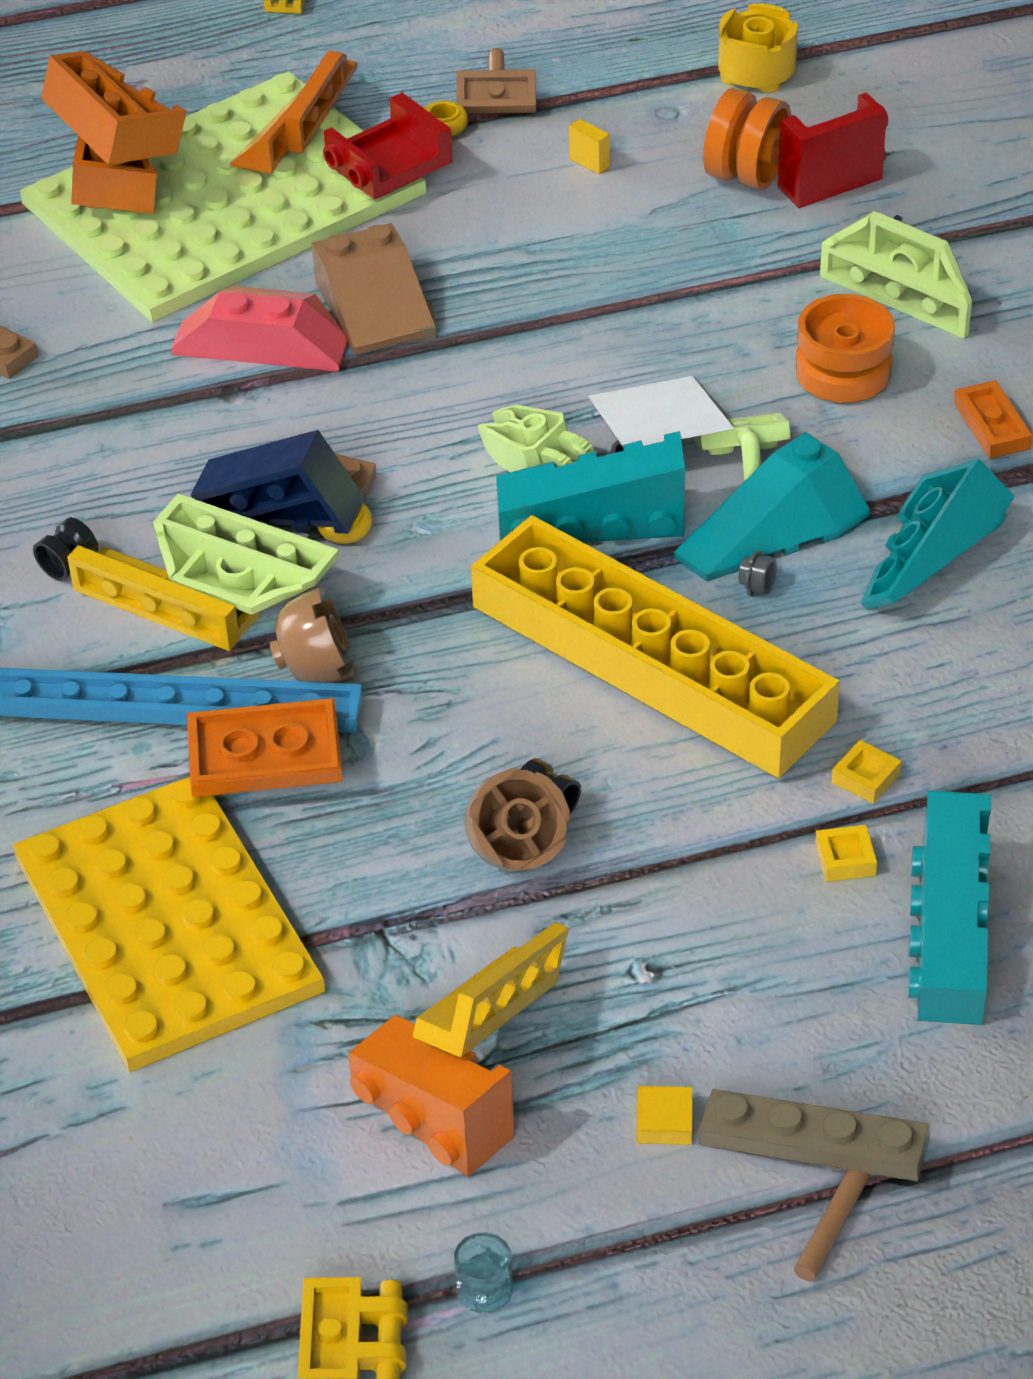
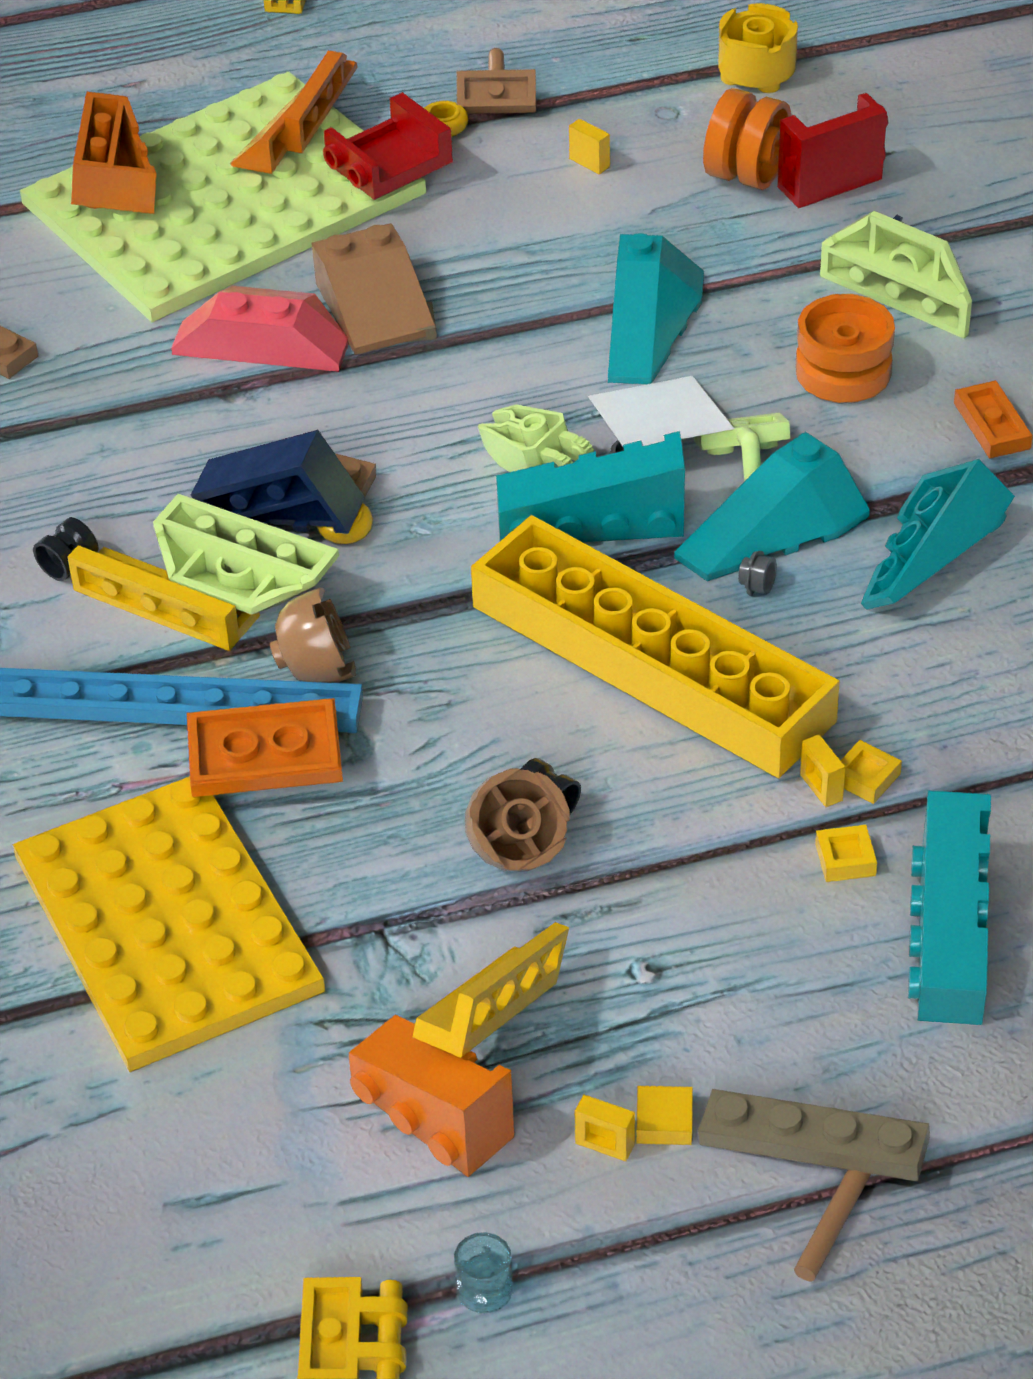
orange wedge [41,51,187,165] -> none
none -> yellow tile [575,1094,635,1162]
none -> teal wedge [608,233,704,384]
none -> yellow tile [800,734,845,808]

